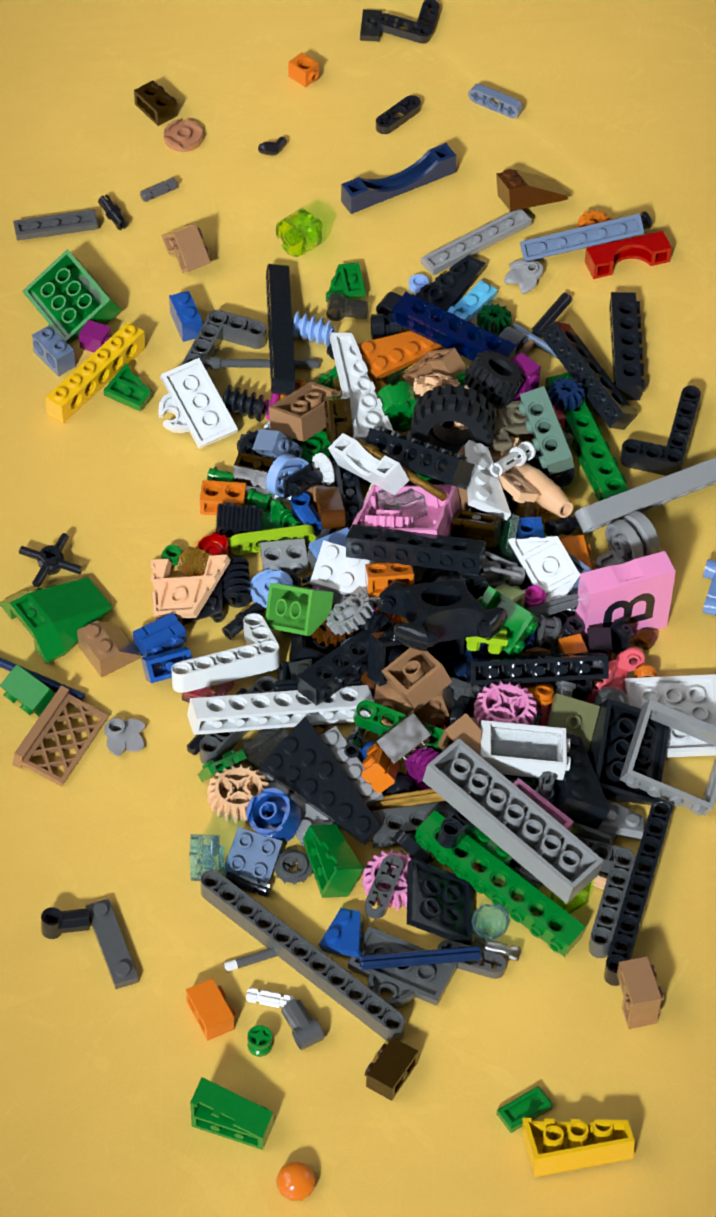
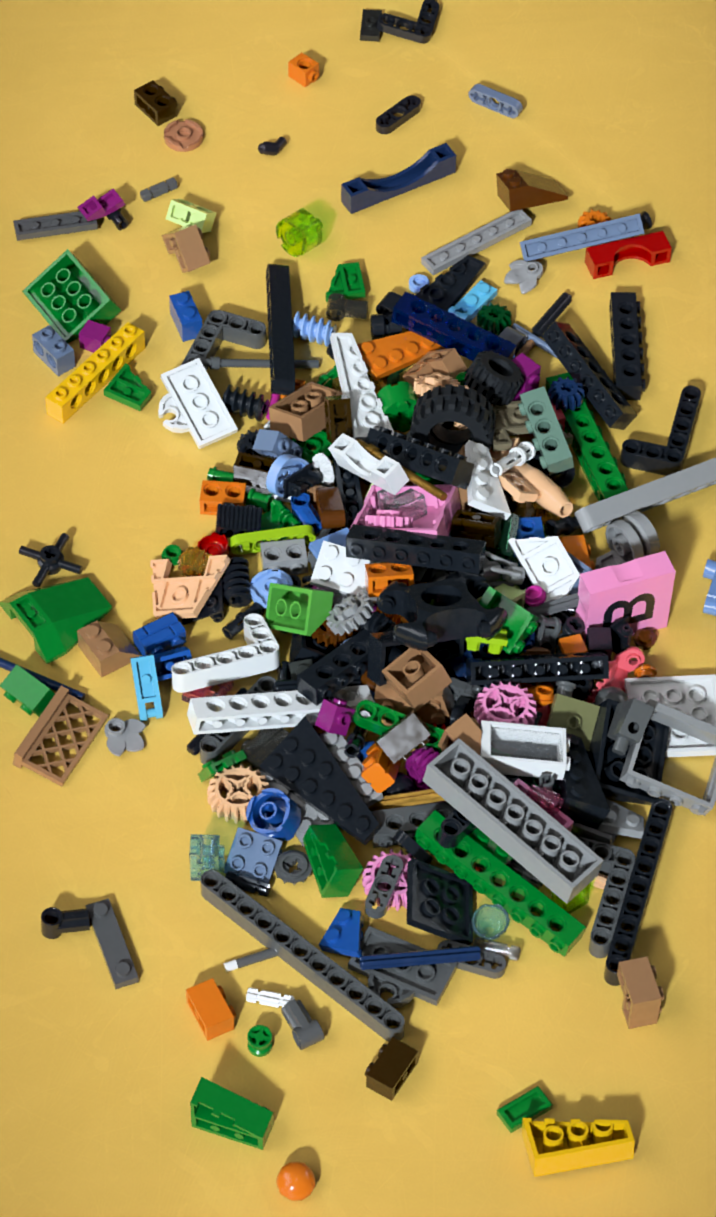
none -> magenta slope [77,188,126,221]
none -> medium azure plate [130,654,163,722]
none -> yellowish green brick [166,199,216,233]
none -> magenta brick [315,697,355,736]
none -> clear pink cone [527,784,564,815]
none -> dark grey torso [608,698,655,755]

